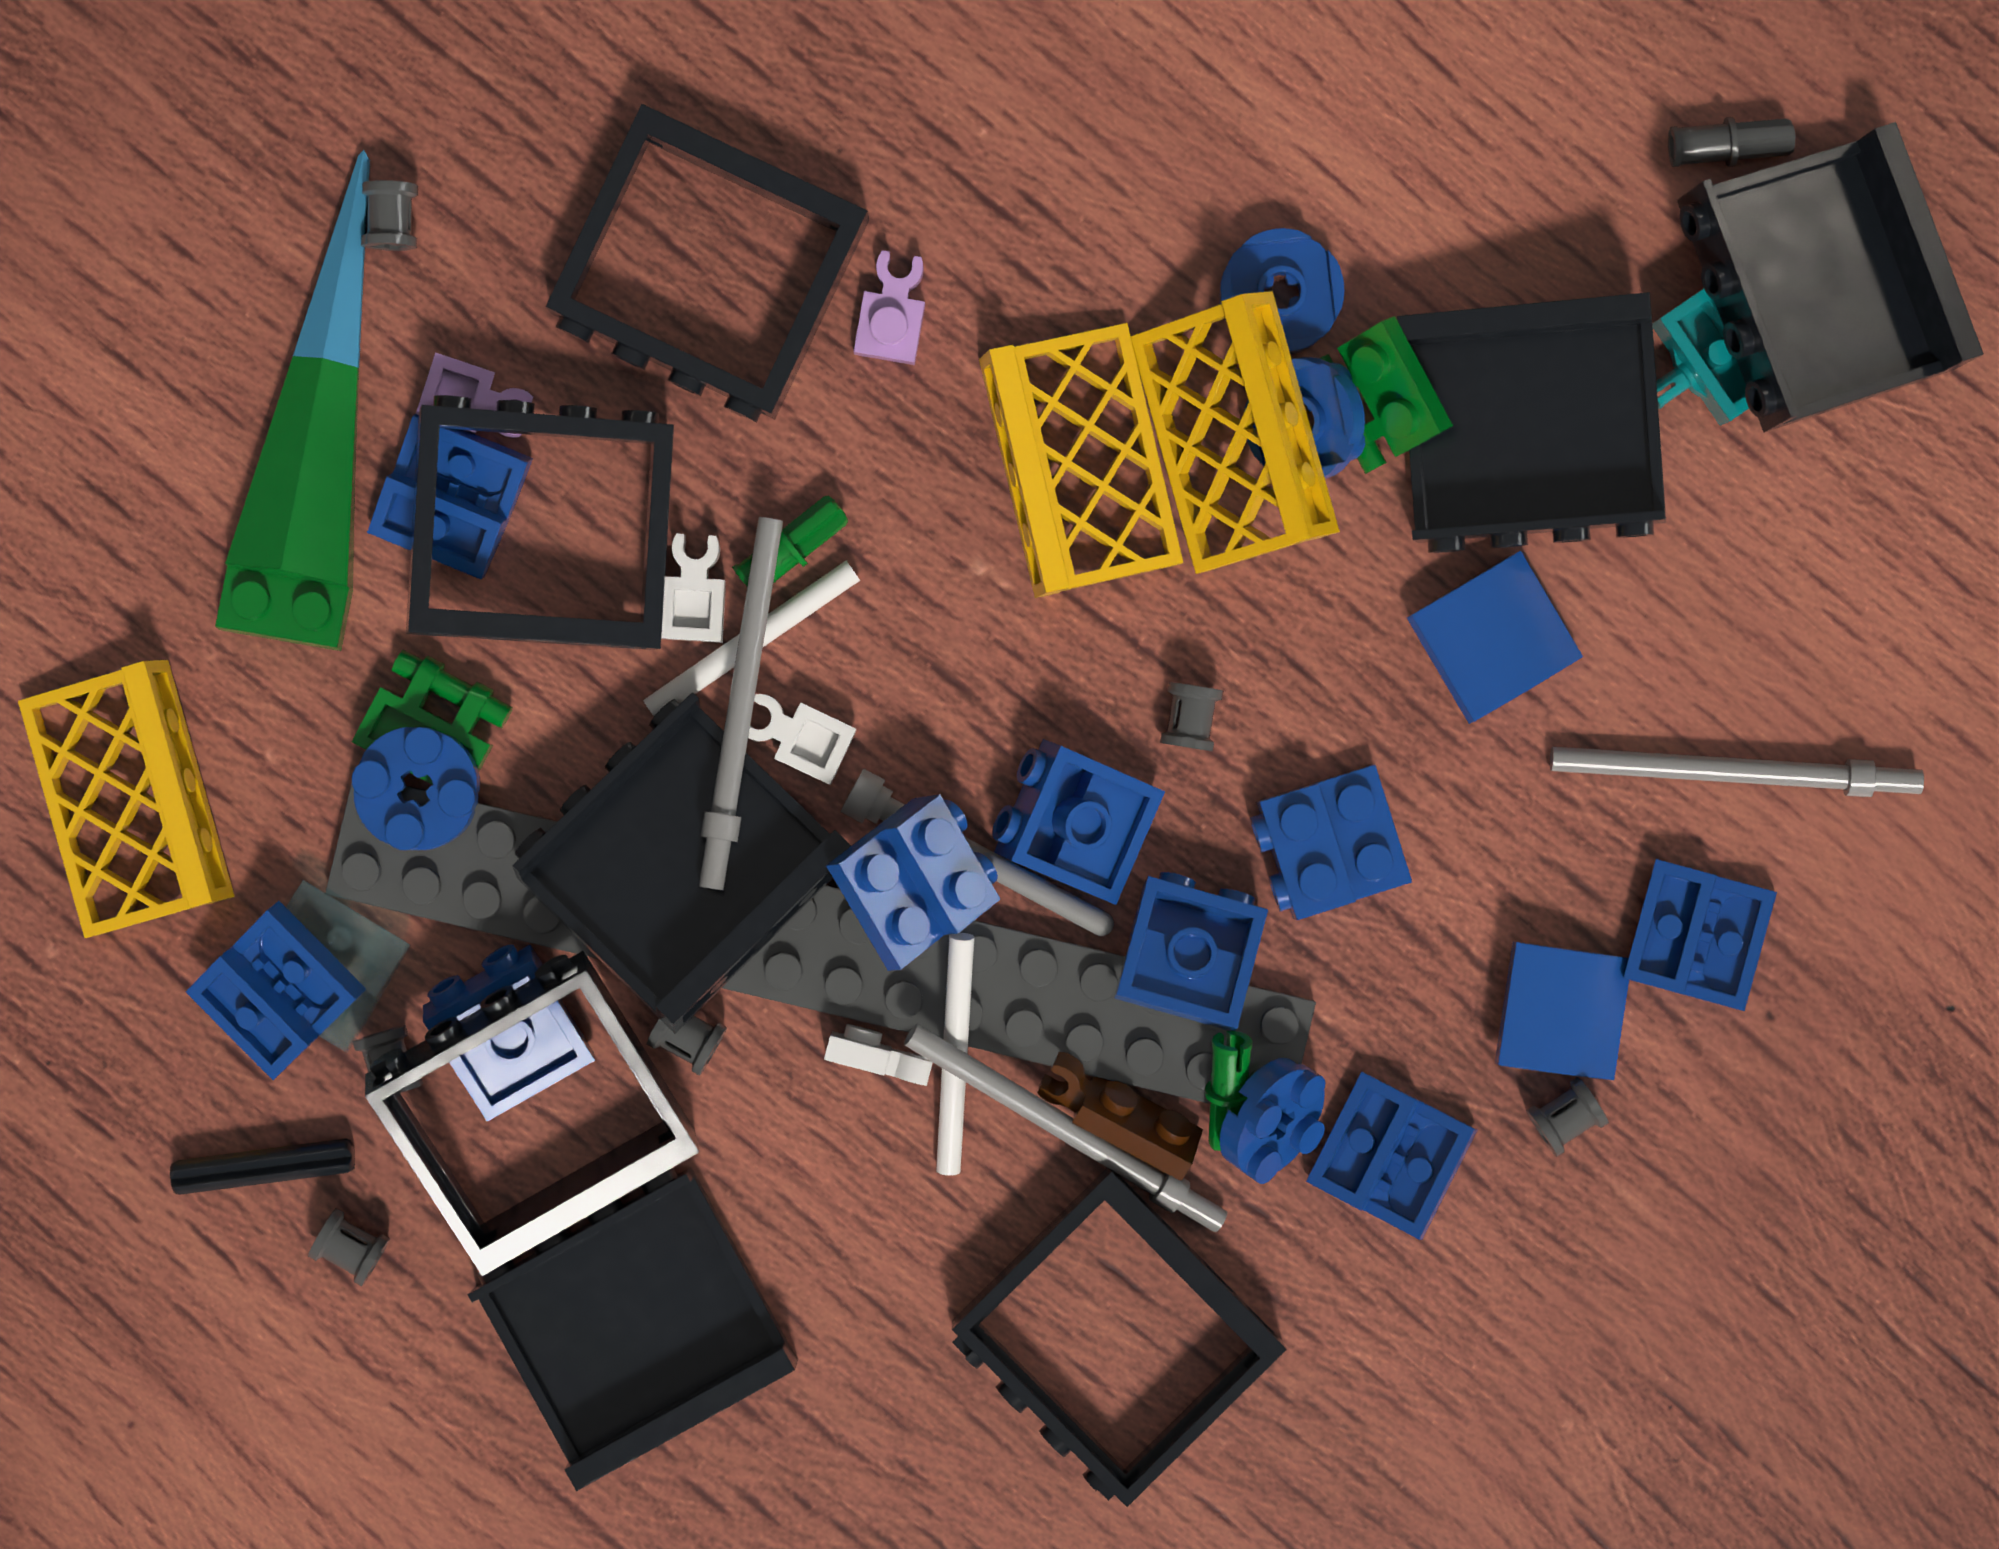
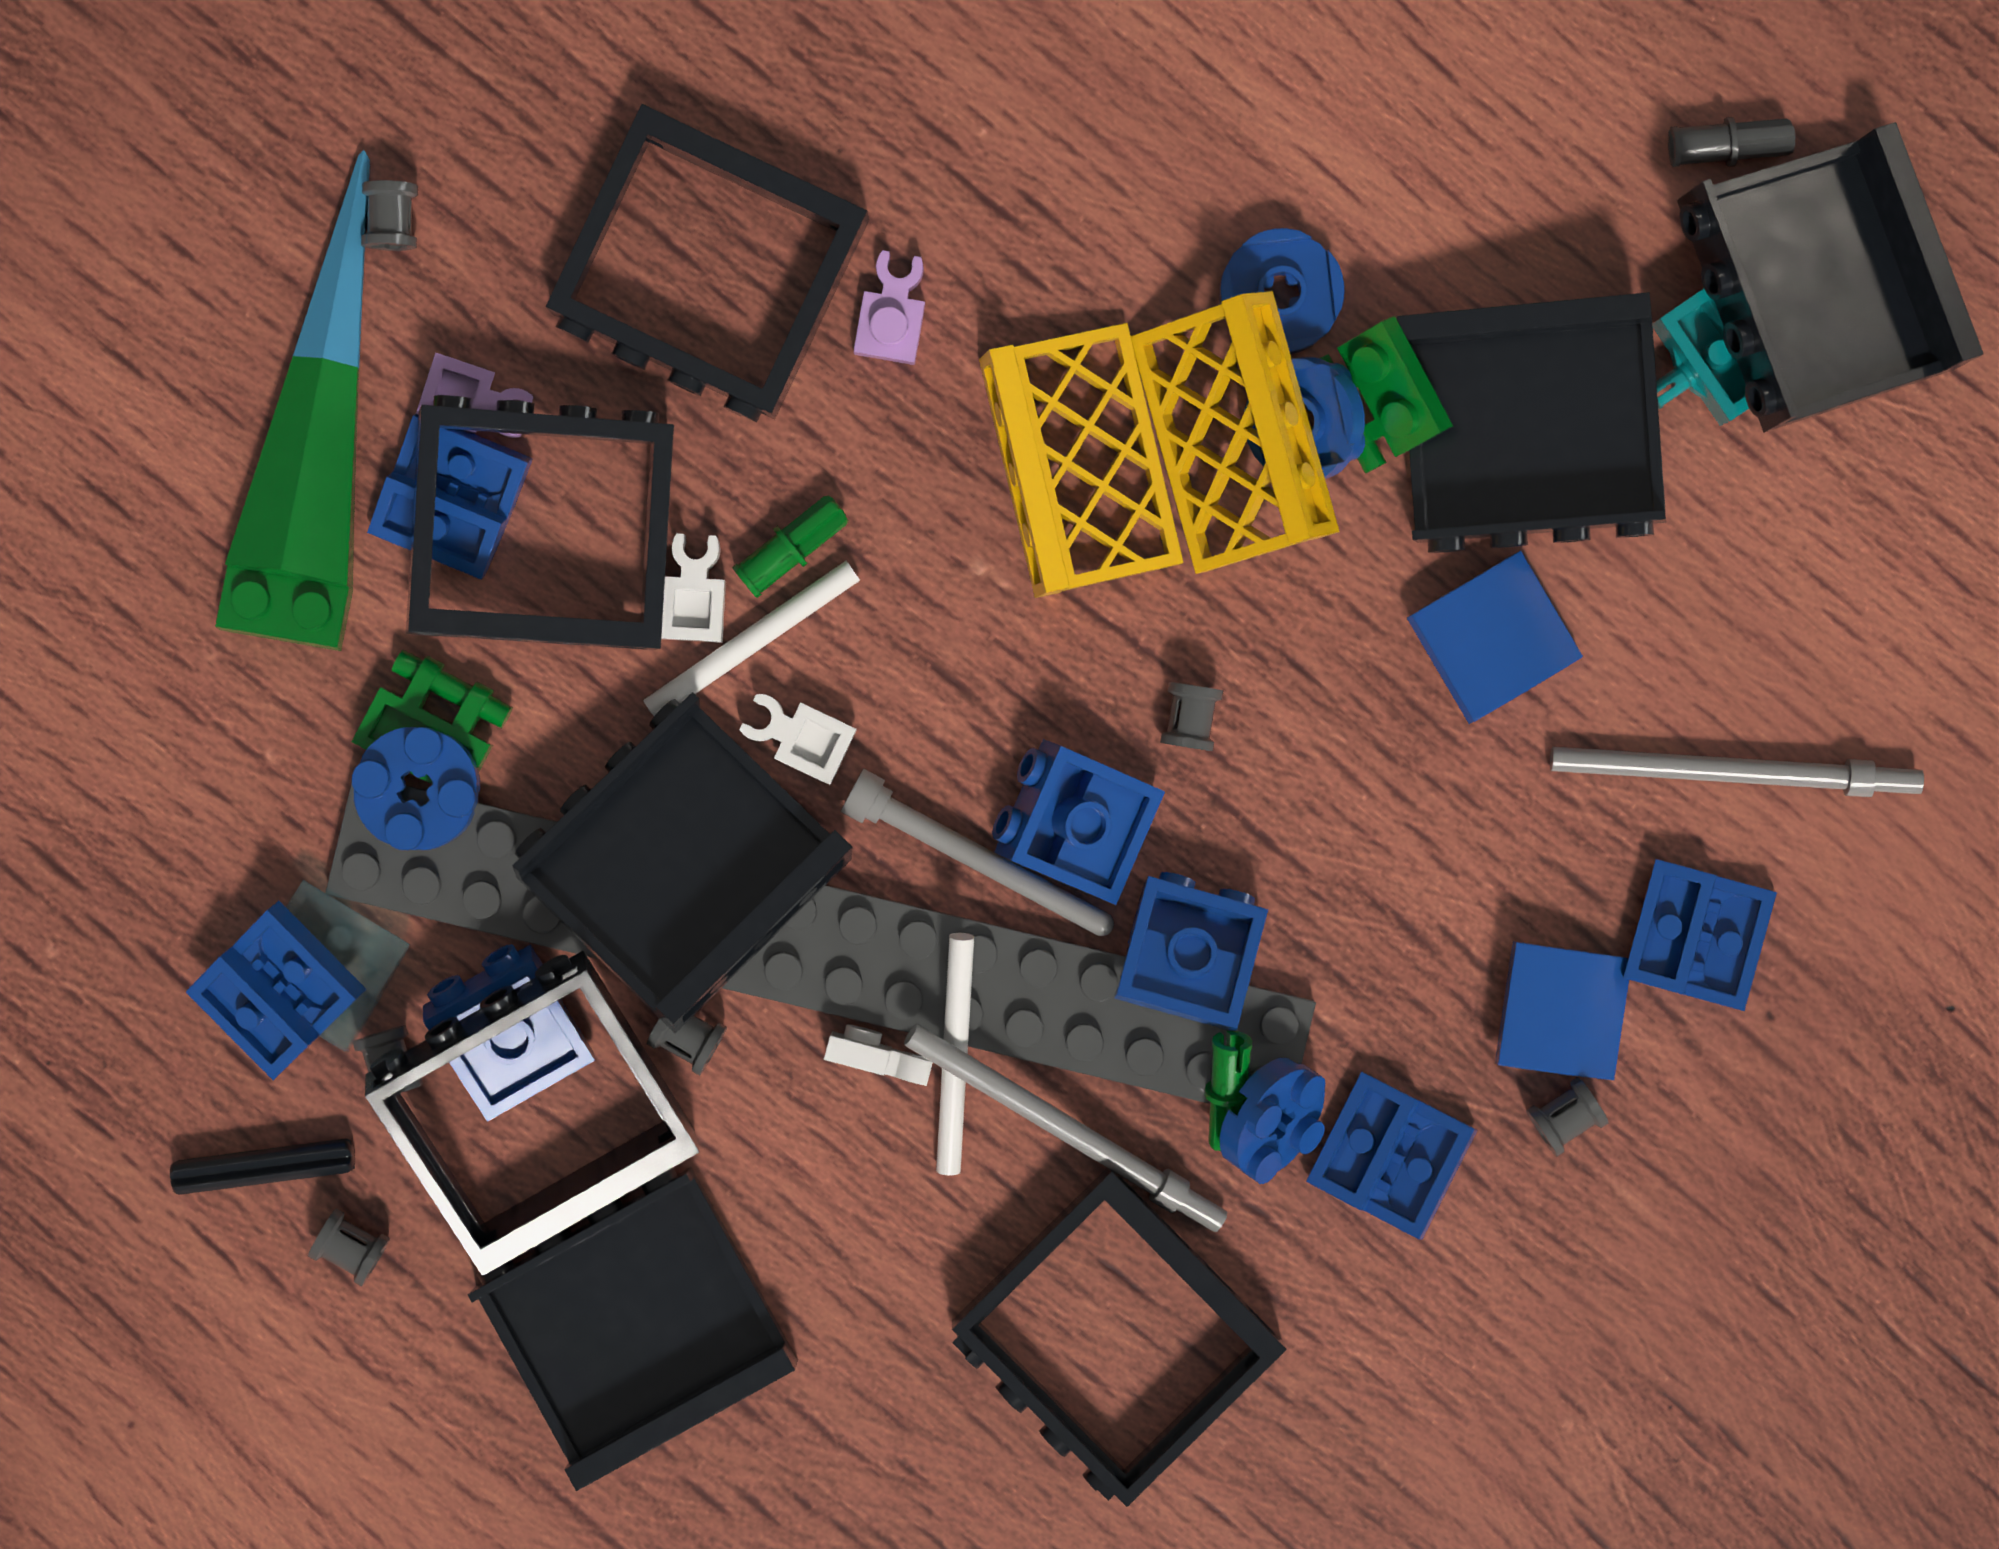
yellow fence [18,660,235,938] -> none
light grey bar [699,517,783,890] -> none
plate [826,794,1000,971] -> none
reddish brown plate [1037,1052,1203,1181] -> none
blue plate [1250,765,1412,920] -> none

